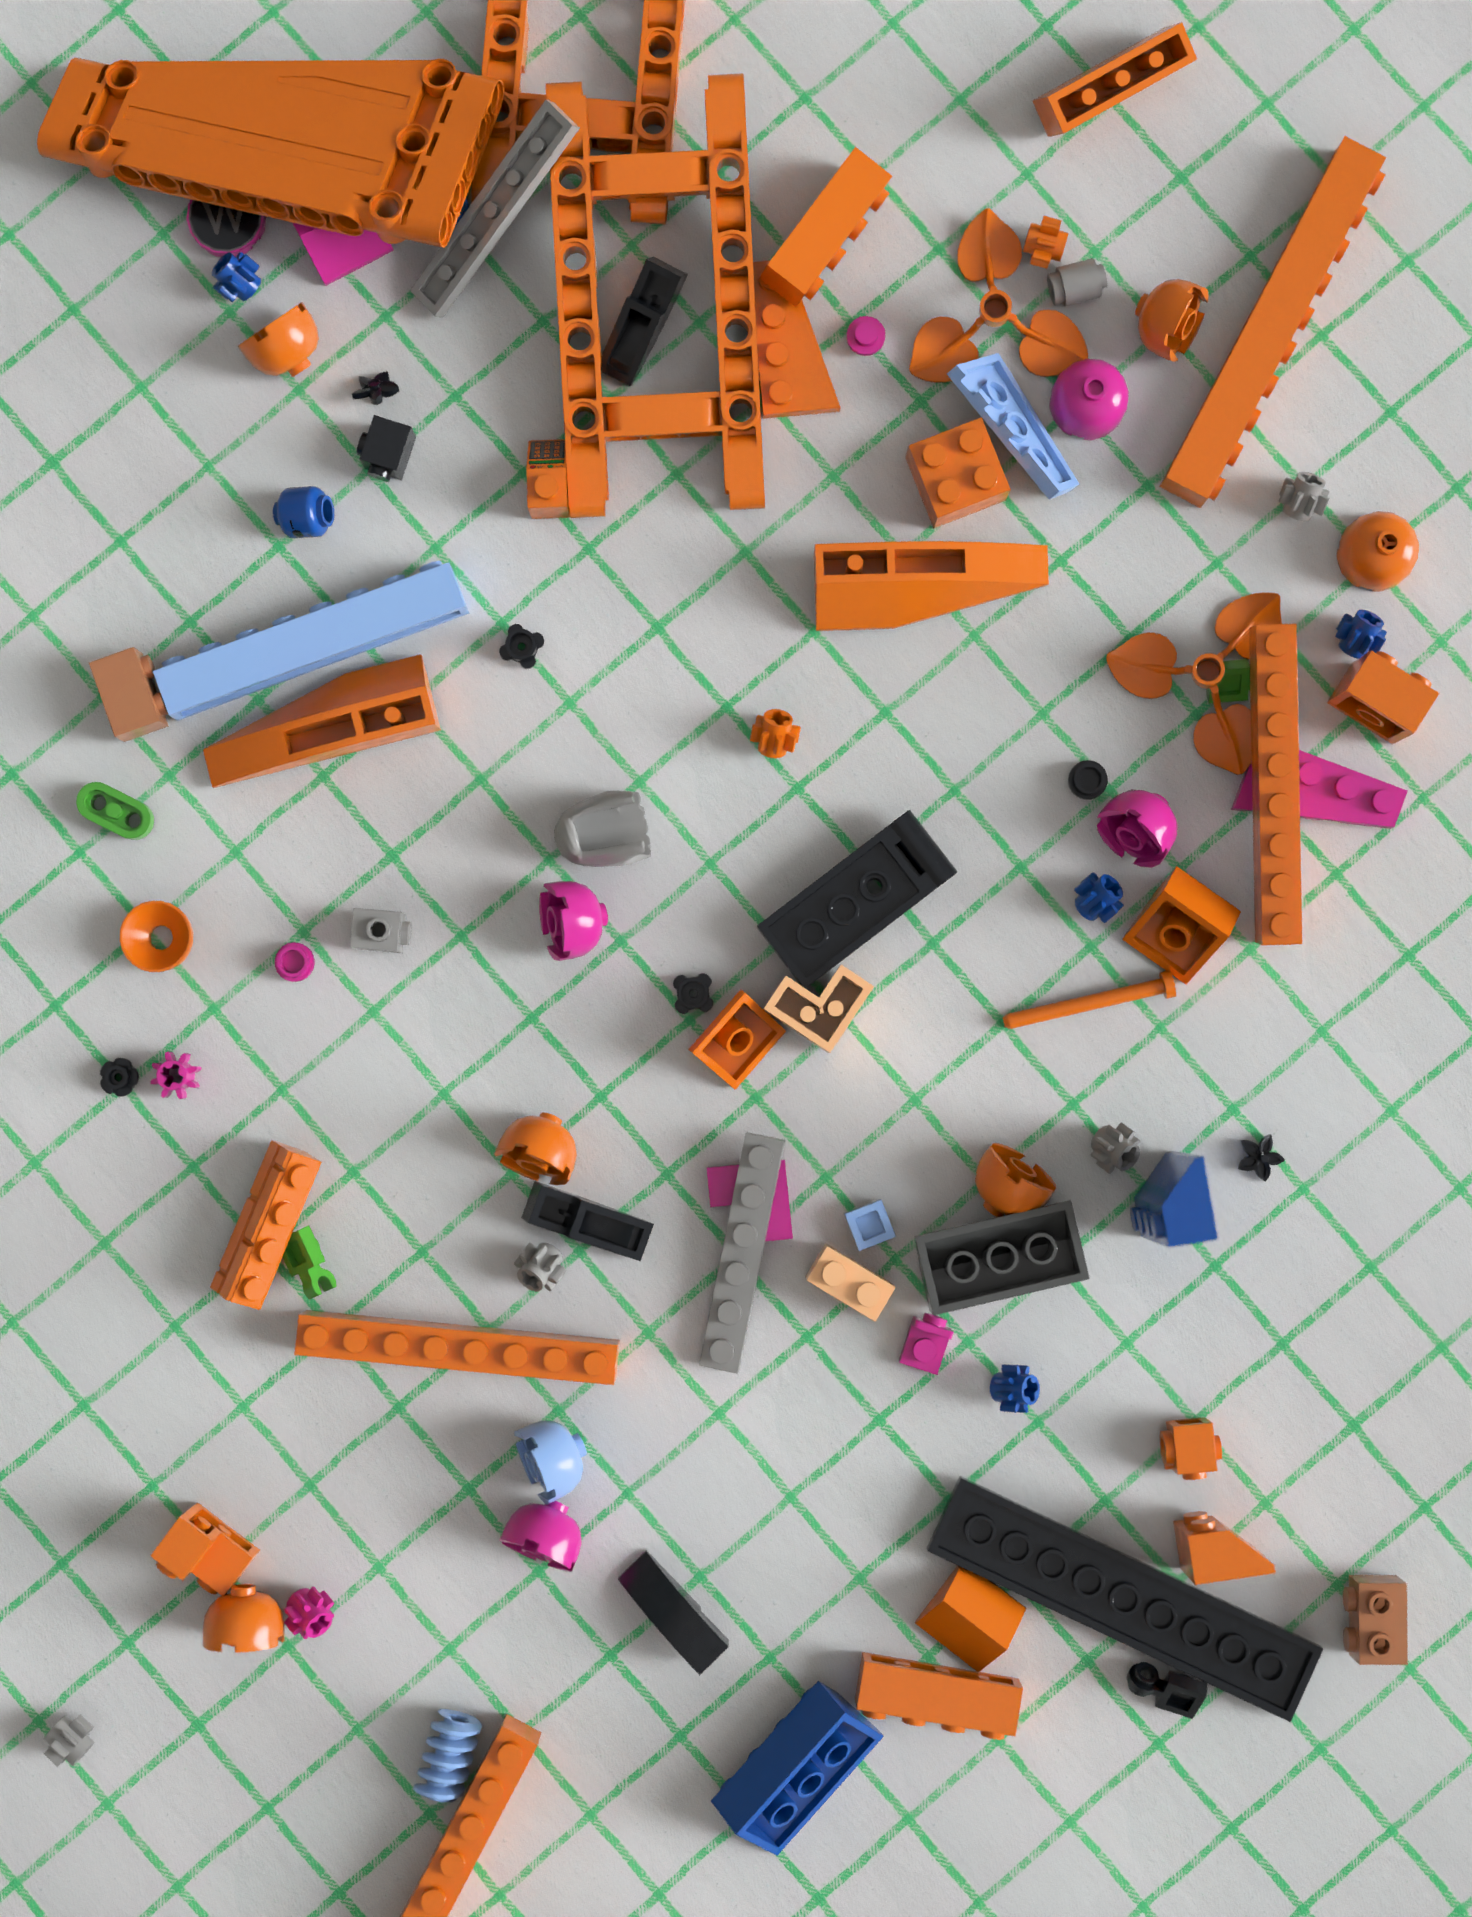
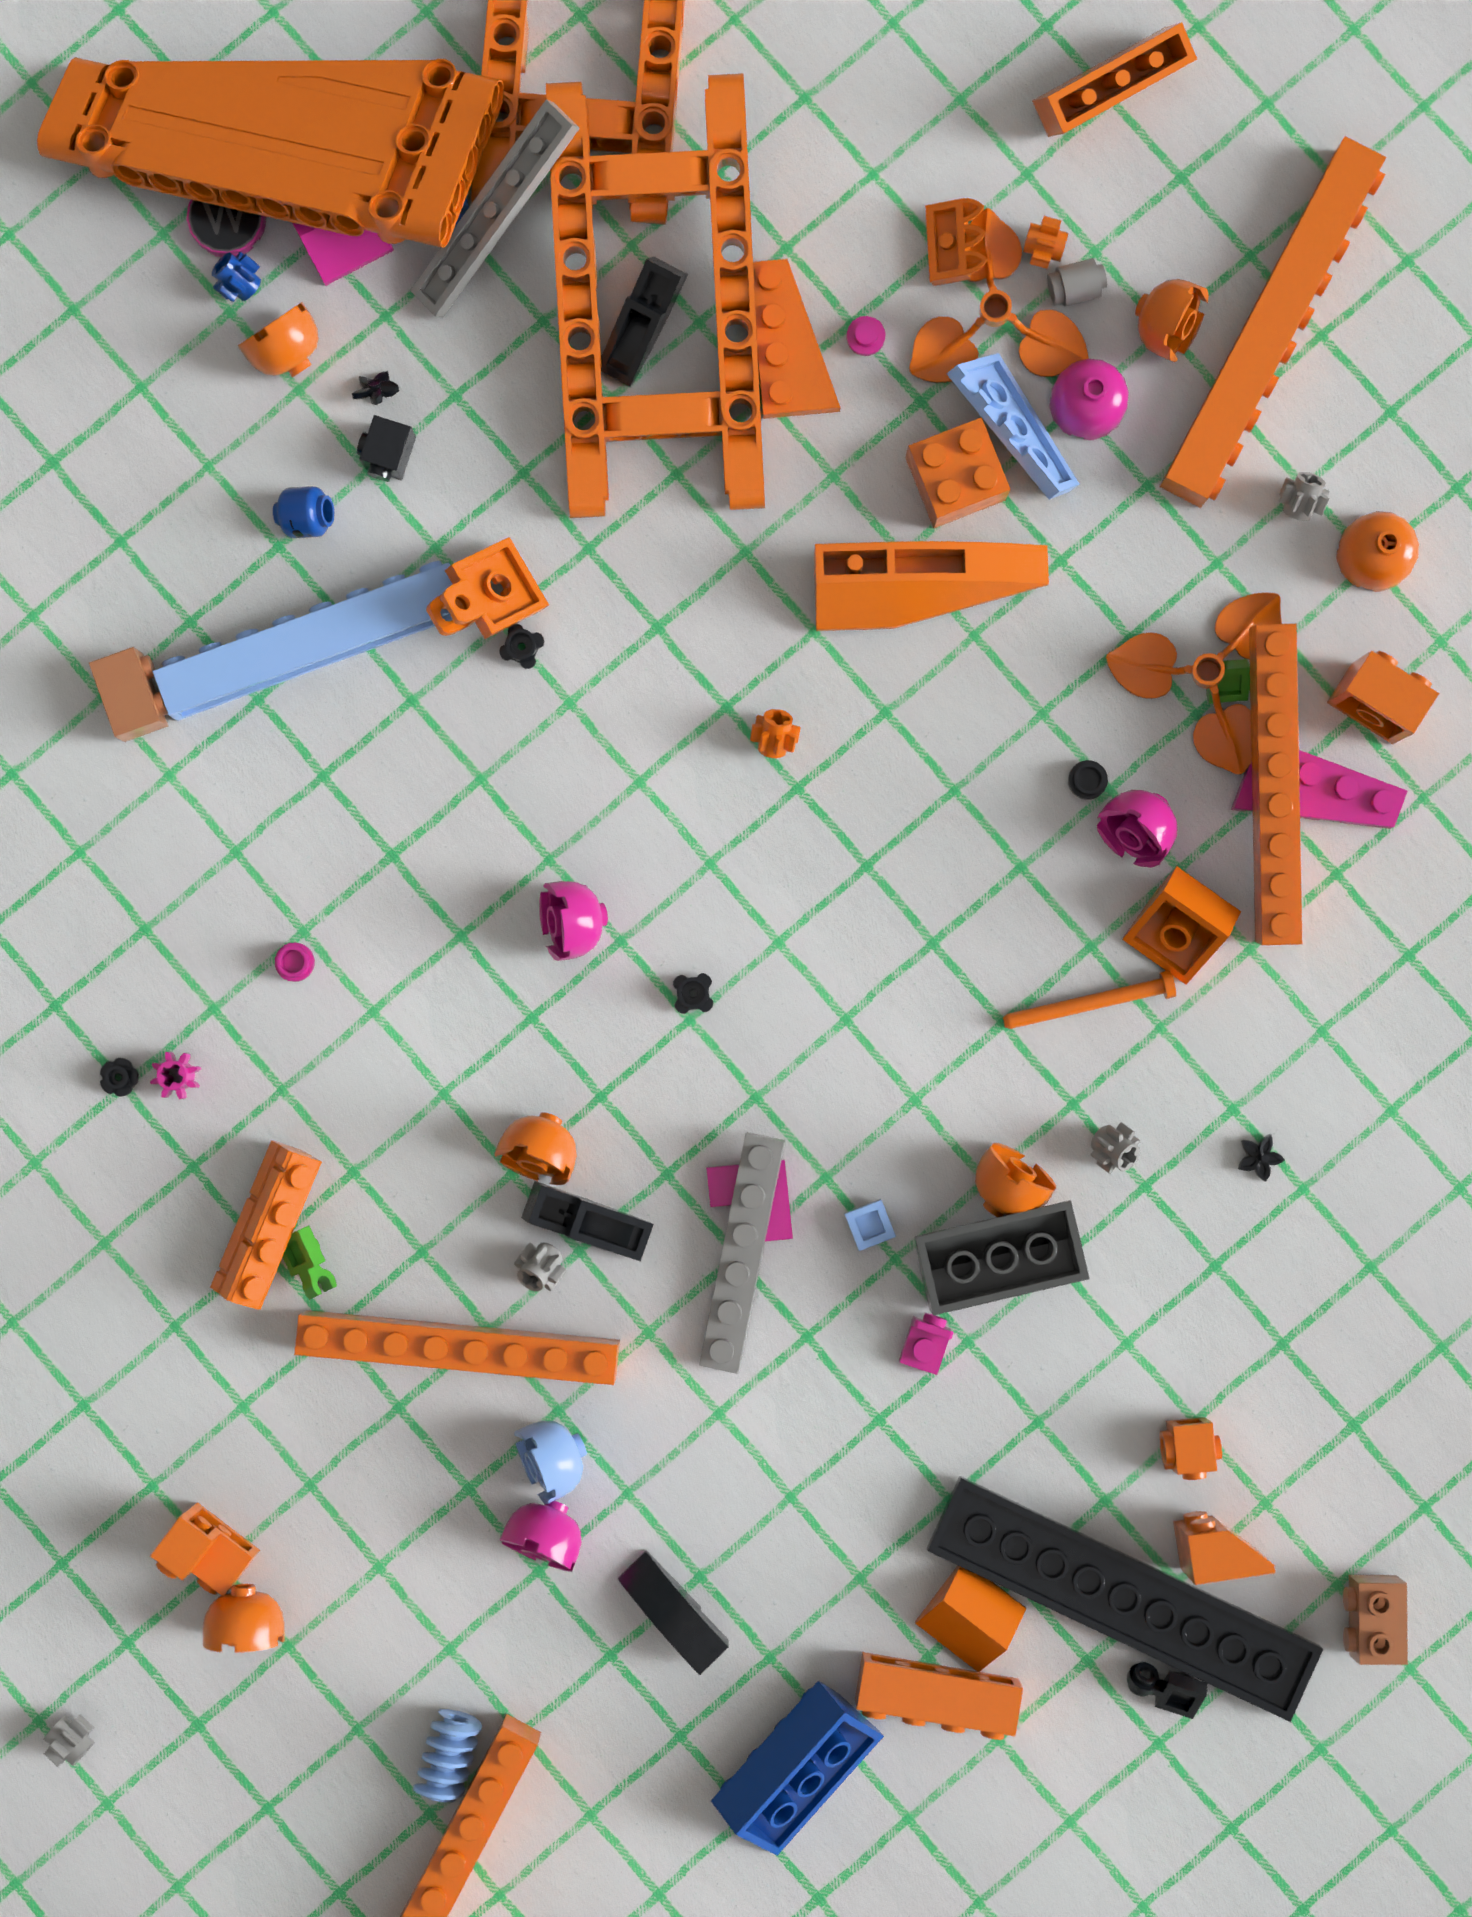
bright green plate [76,782,154,840] -> none
orange piece [120,901,193,972] -> none
orange wedge [203,654,441,788] -> none
dark pink gear [284,1586,335,1639] -> none
light grey brick [350,908,411,953] -> none
orange slope [526,439,570,519] -> none
light grey hair [554,791,651,867] -> none
orange slope [688,989,786,1090] -> none
black hinge [757,810,958,989] -> none
orange brick [759,147,892,307] -> none
light nougat brick [763,965,874,1053] -> none
light nougat brick [805,1243,896,1322] -> none
blue gear [990,1364,1040,1413] -> none
blue gear [1074,872,1124,923] -> none
blue slope [1130,1151,1218,1248] -> none
blue gear [1335,610,1387,659] -> none
none -> orange plate [426,537,549,639]
none -> orange plate [925,198,988,286]

